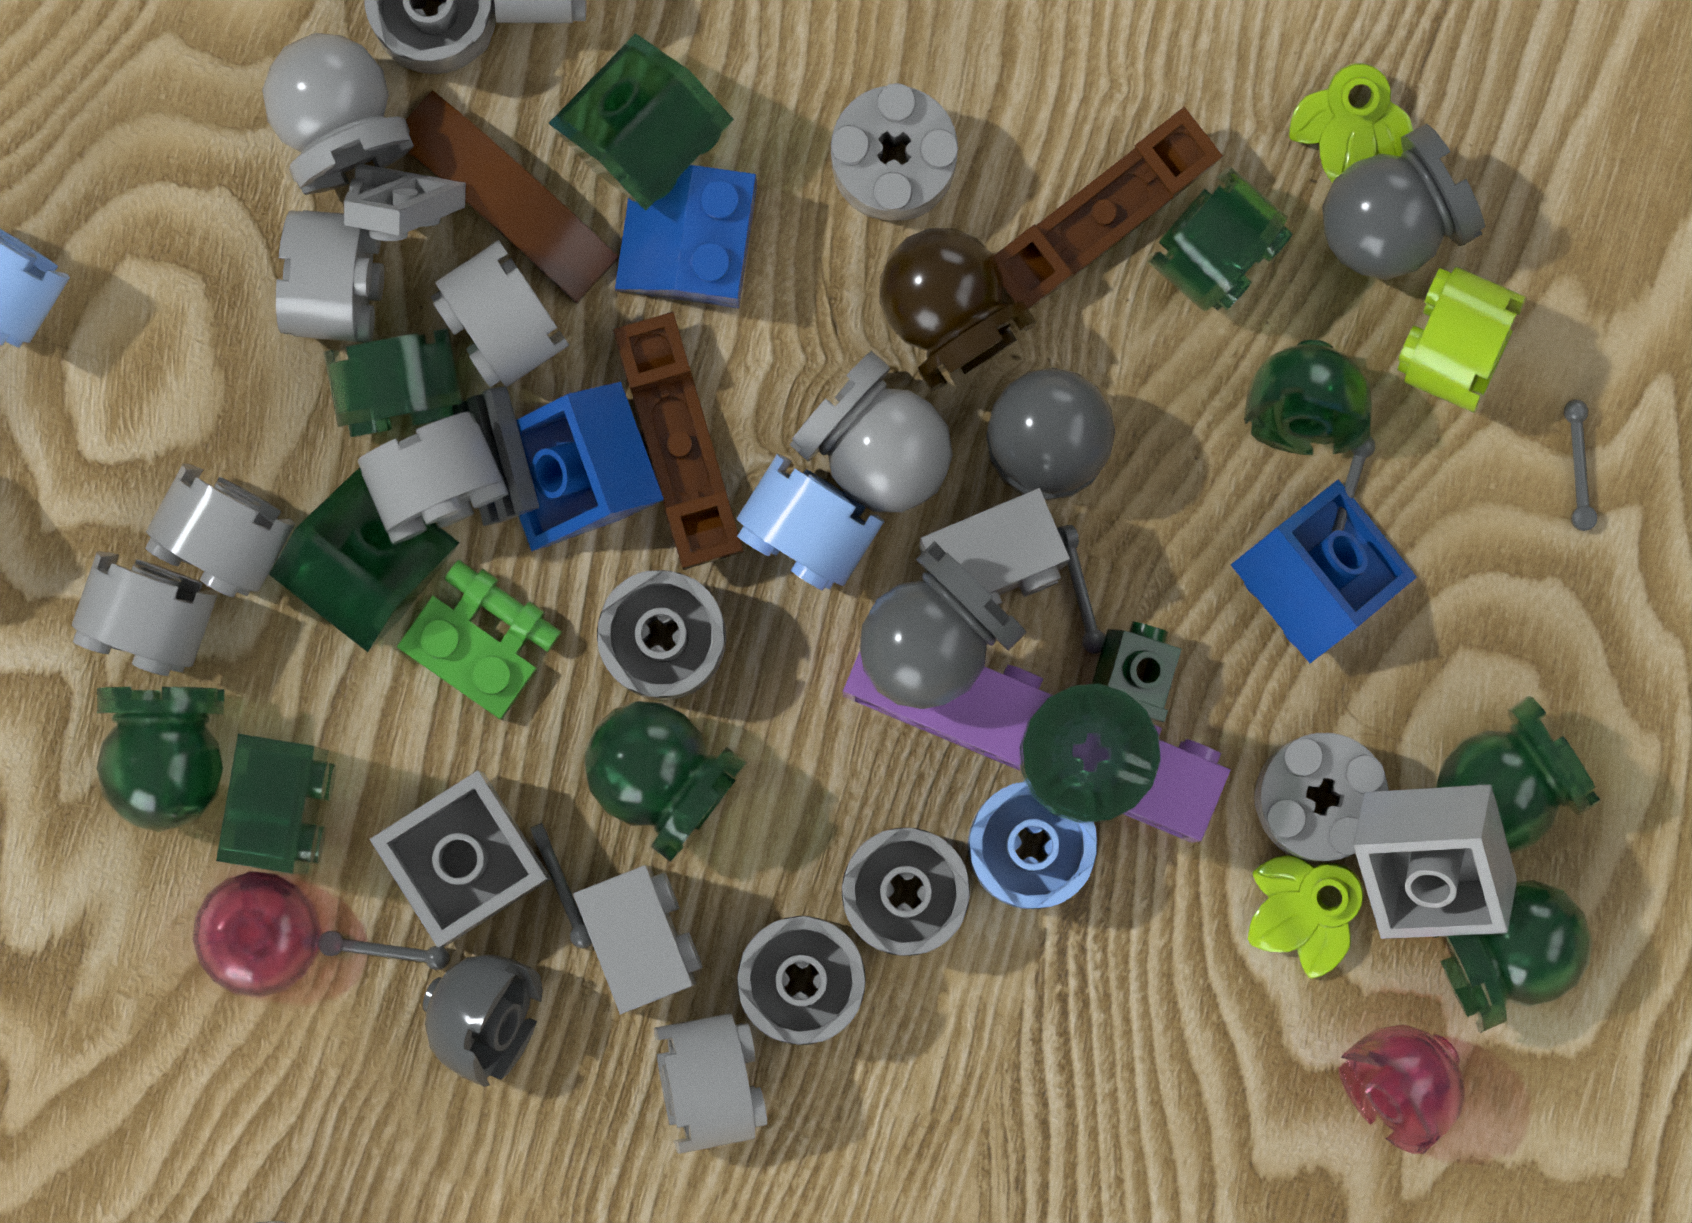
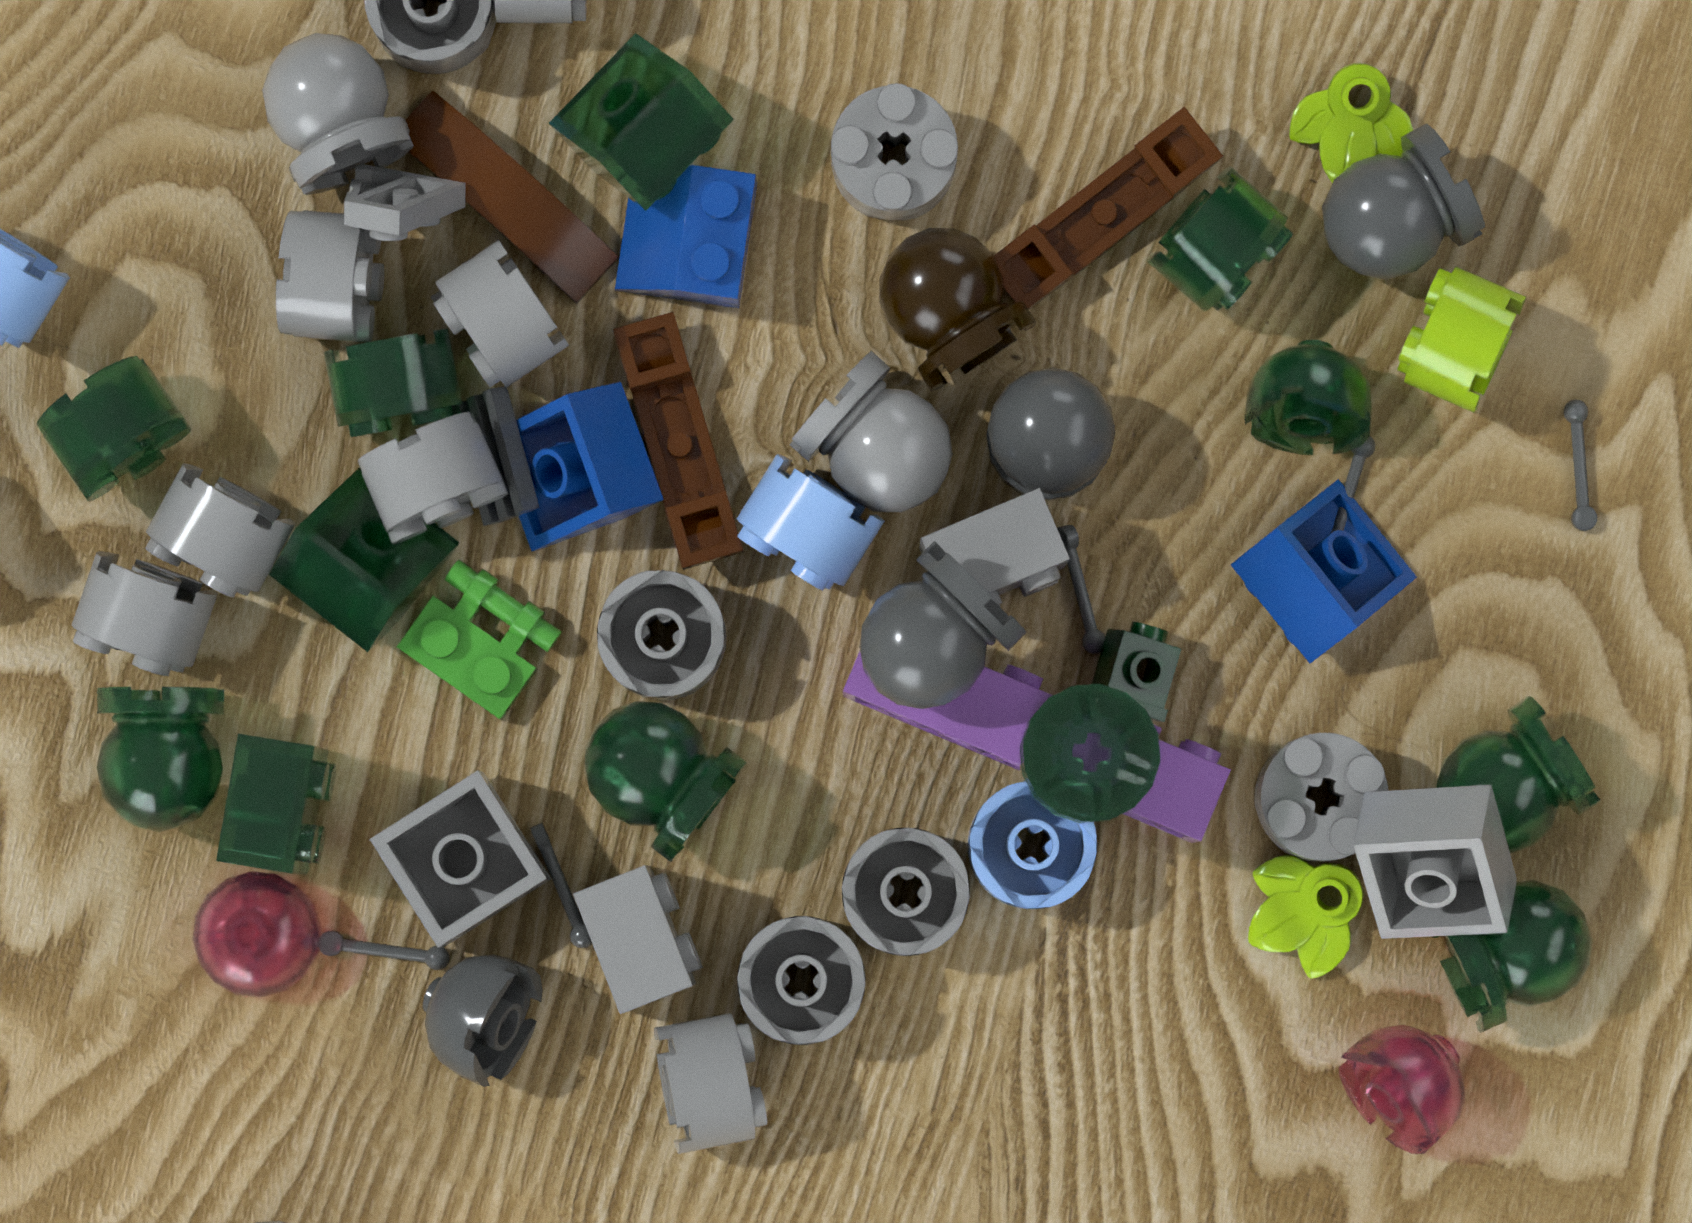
none -> clear green brick [36,356,191,501]

